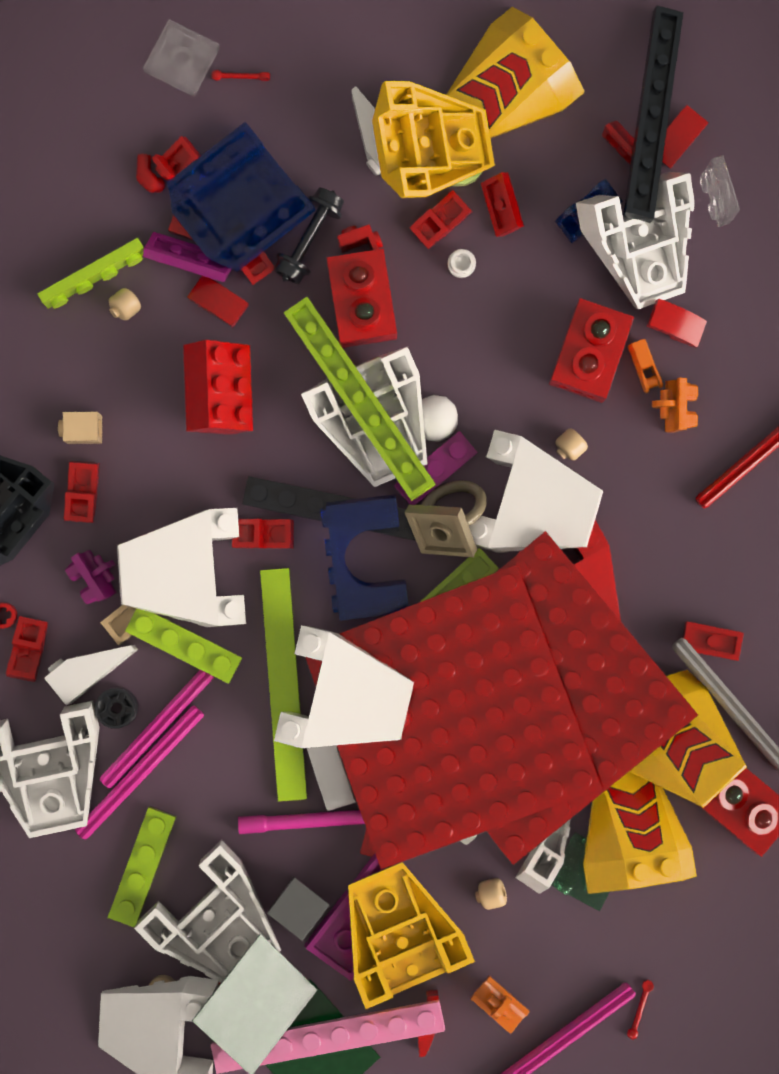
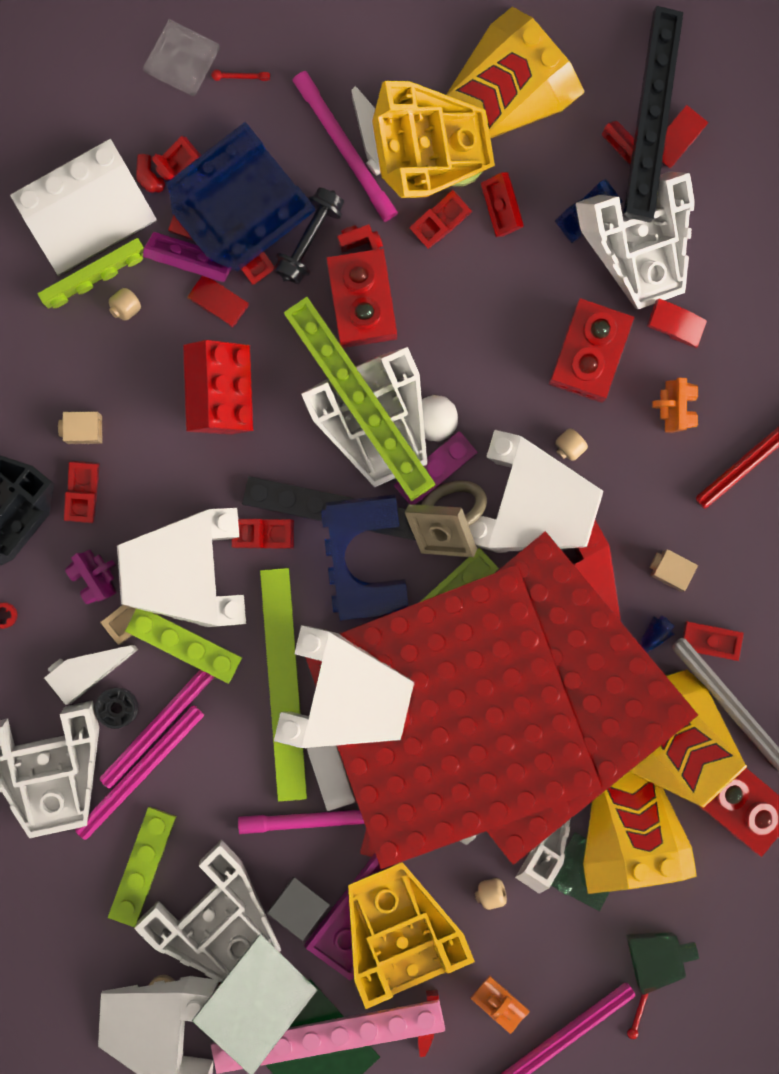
red slope [5,616,48,682] -> none
white plate [447,249,476,278] -> none
orange bar [627,339,663,393] -> none
clear plate [700,155,740,227] -> none
none -> white slope [10,139,157,276]
none -> dark pink piece [292,71,398,222]
none -> clear green torso [626,932,699,995]
none -> clear blue cone [640,615,676,653]
none -> tan brick [649,549,698,592]

